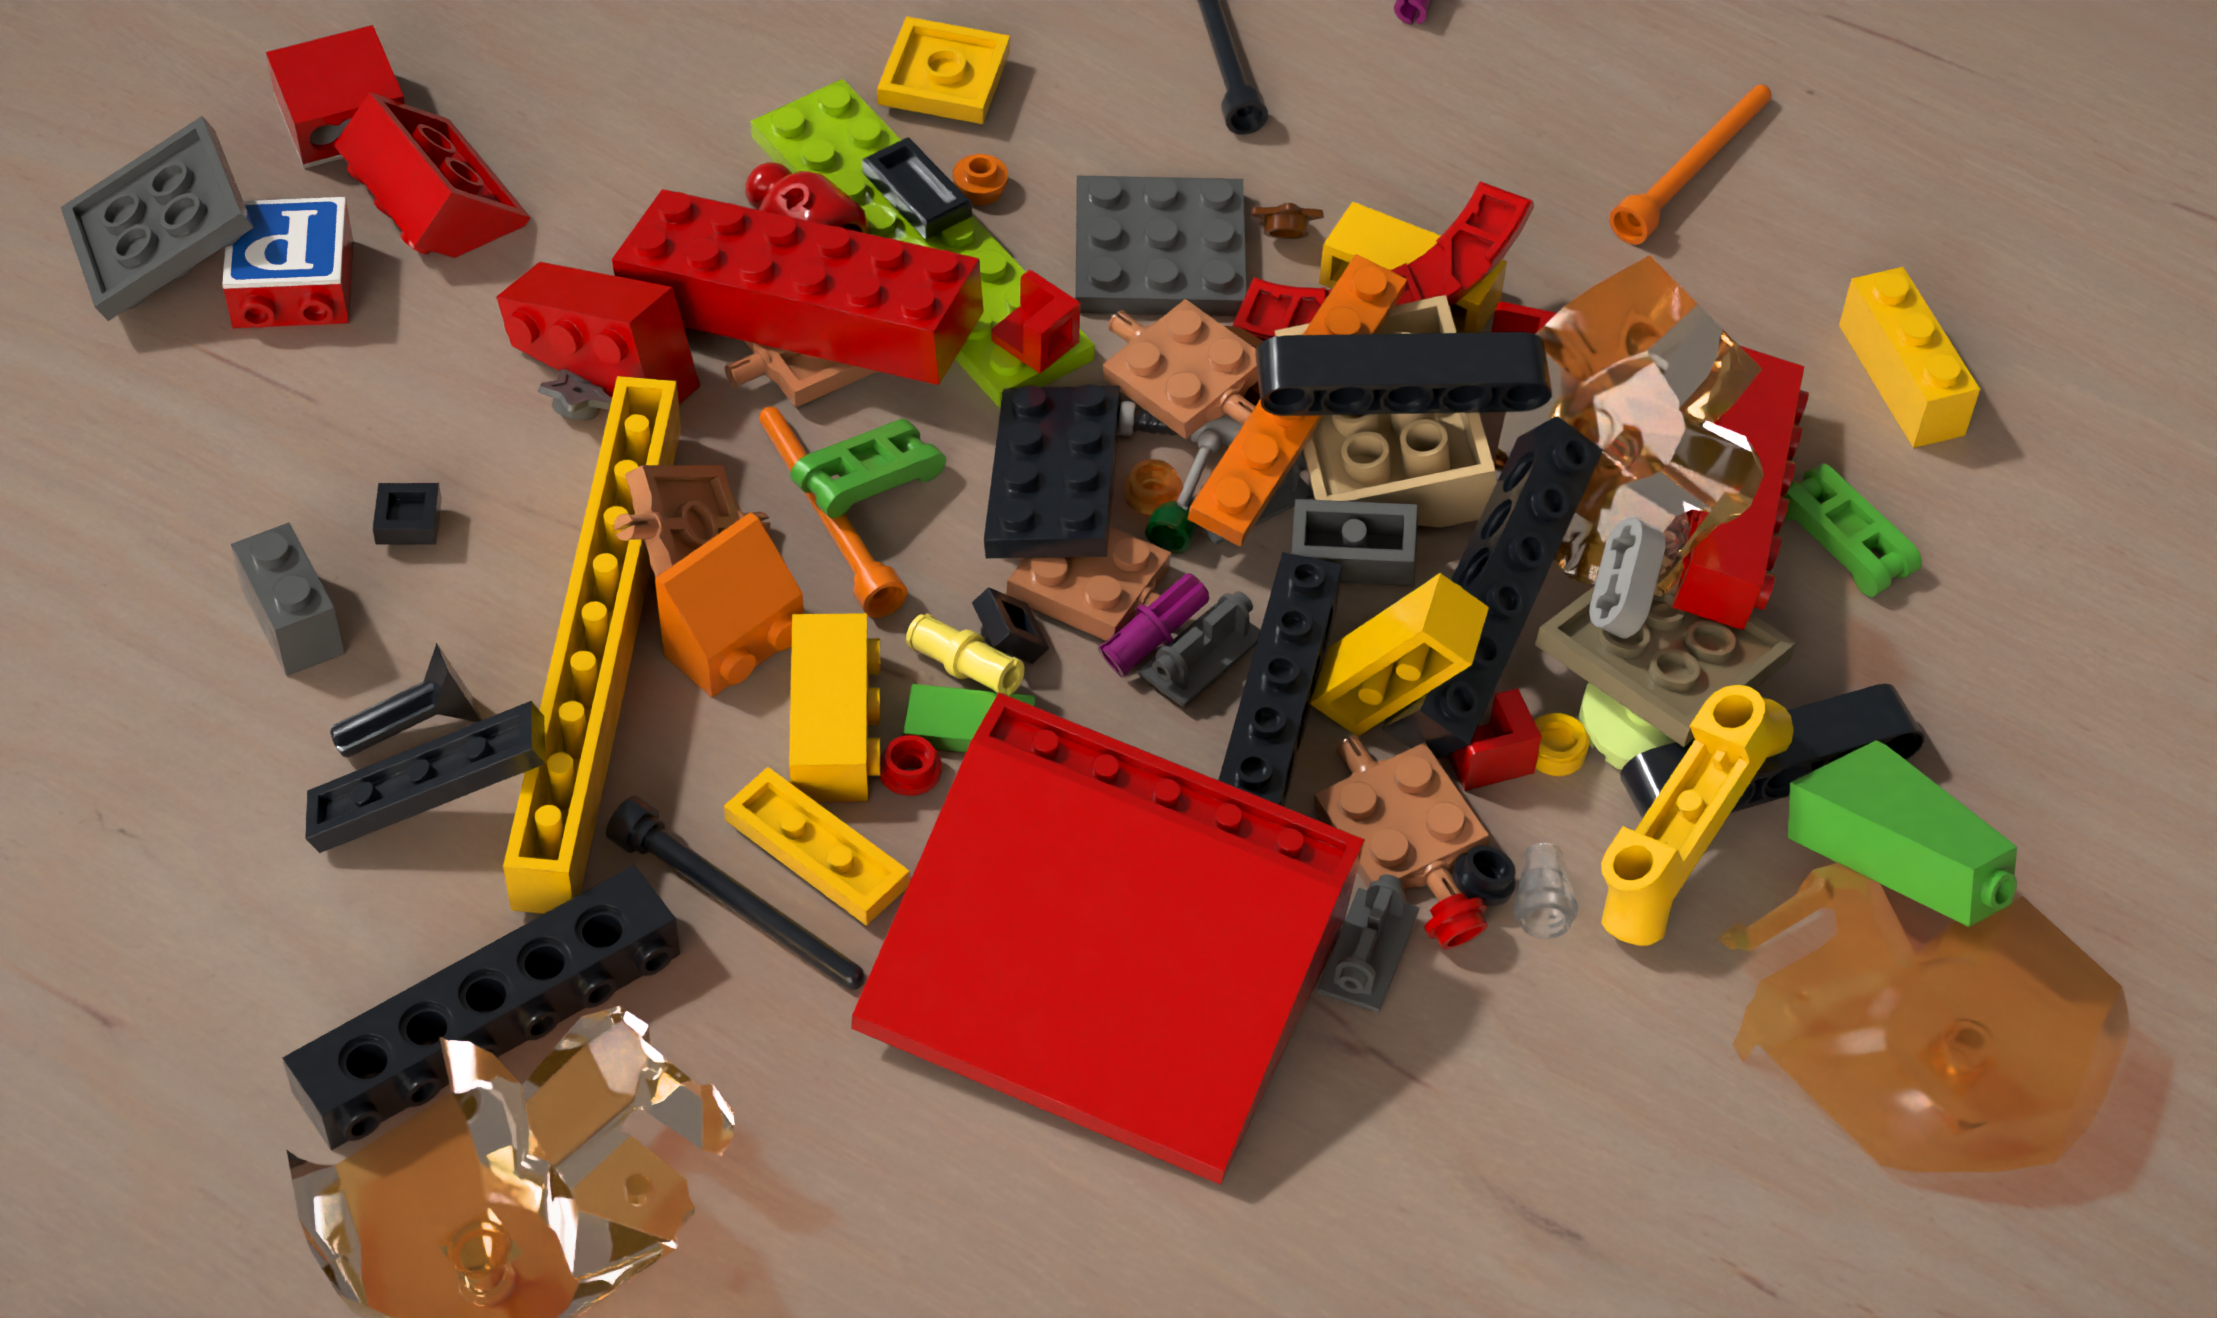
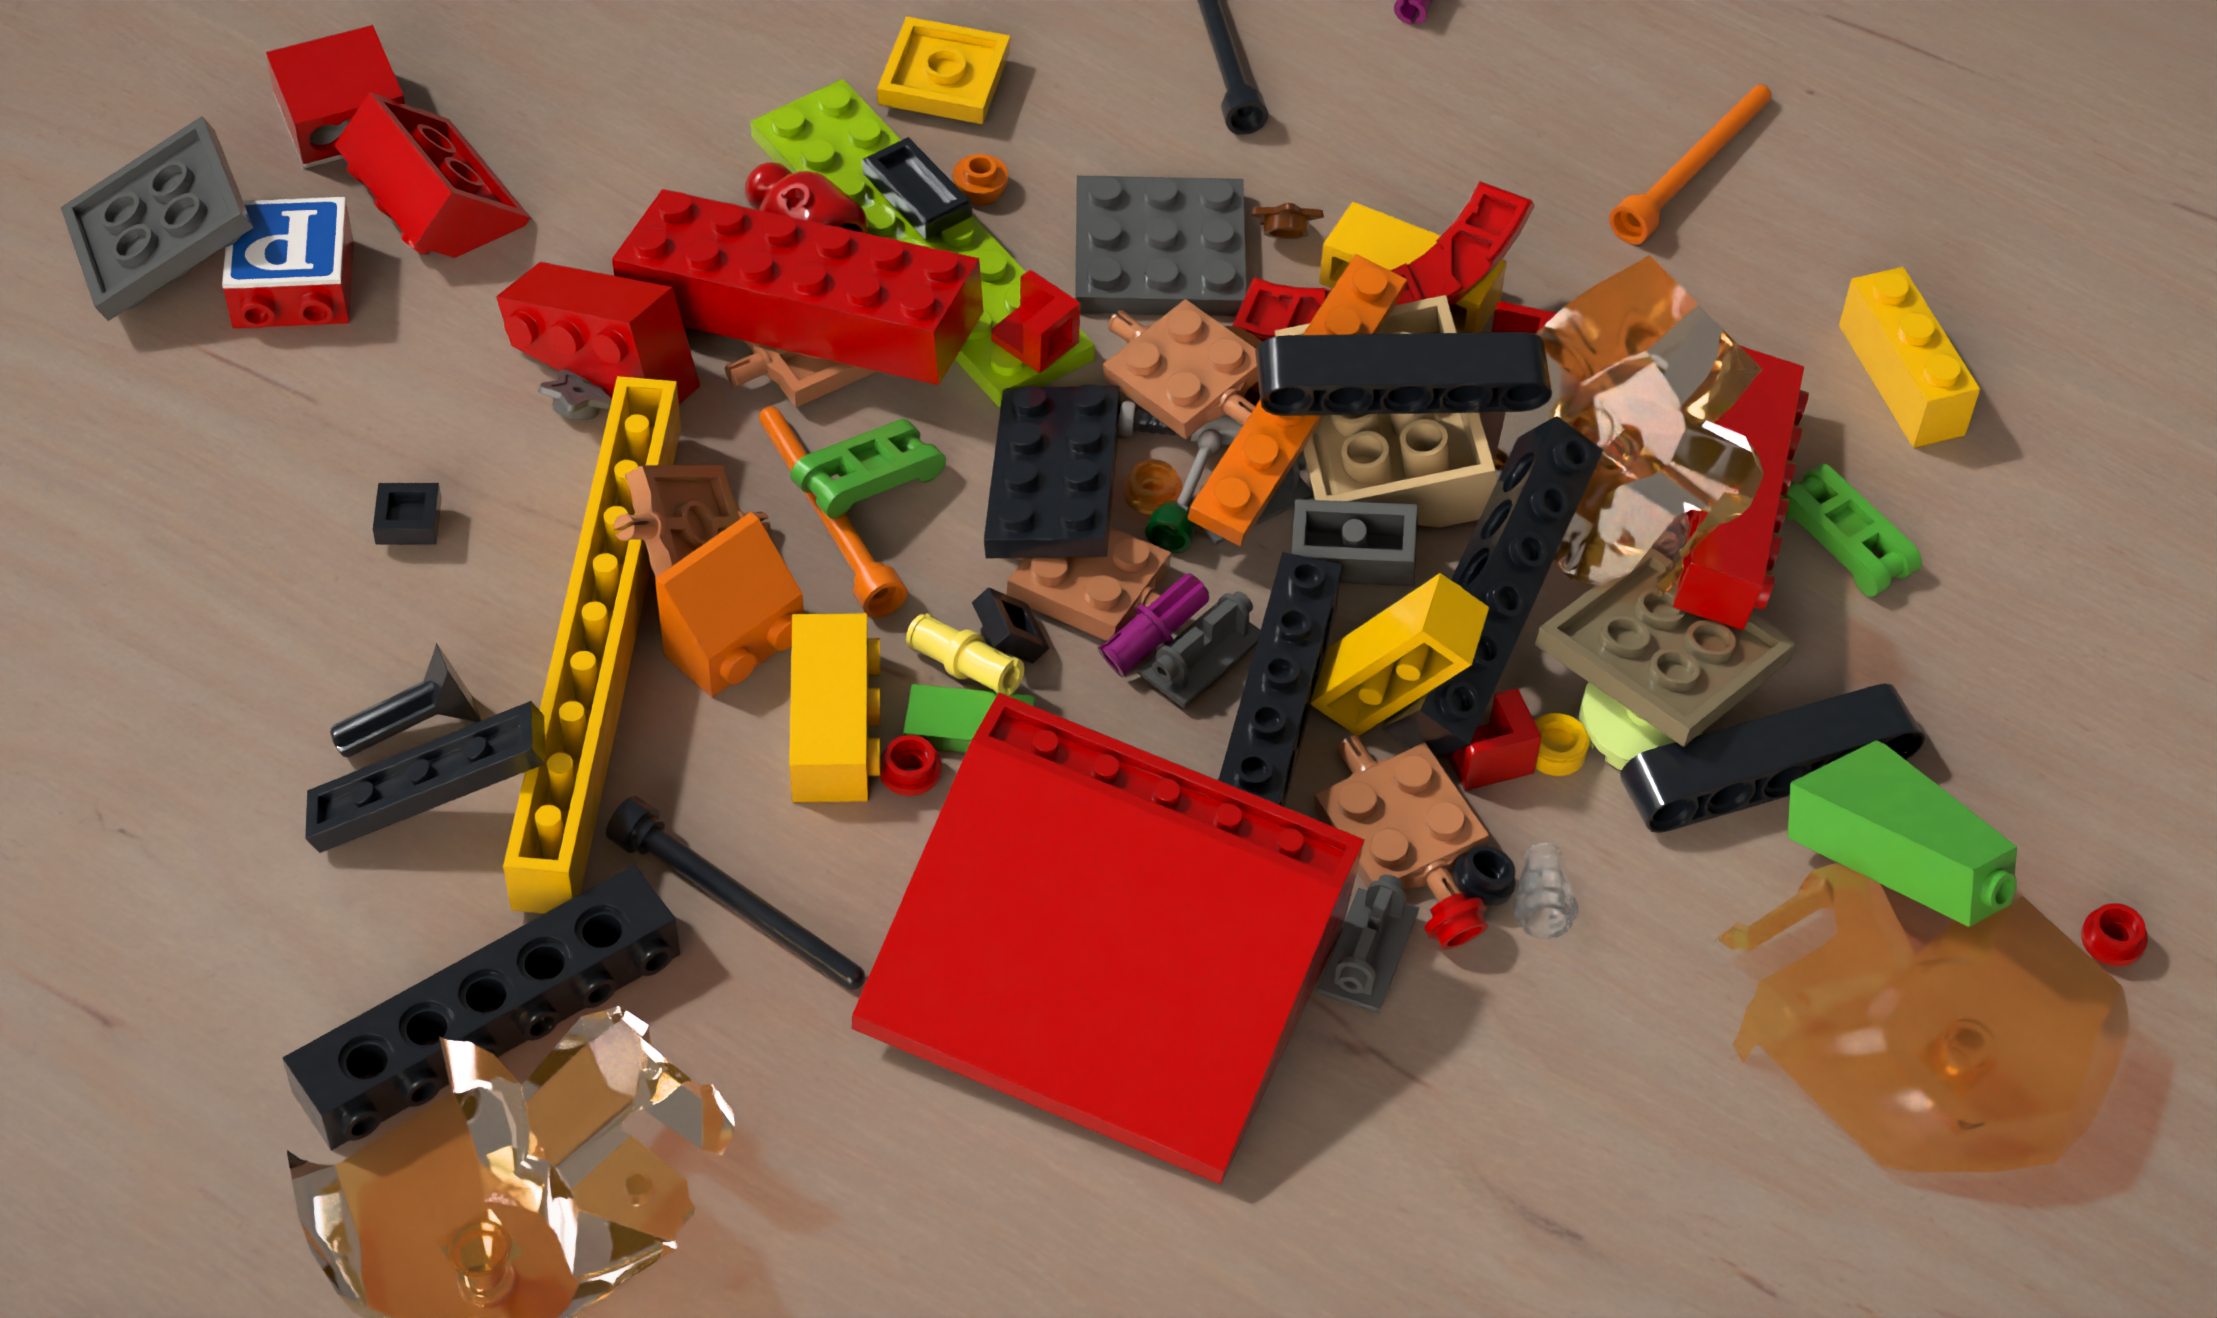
dark grey brick [231,522,345,676] -> none
yellow plate [724,767,910,926] -> none
light grey beam [1589,517,1666,638] -> none
yellow plate [1601,685,1794,946] -> none
none -> red plate [2081,903,2148,966]

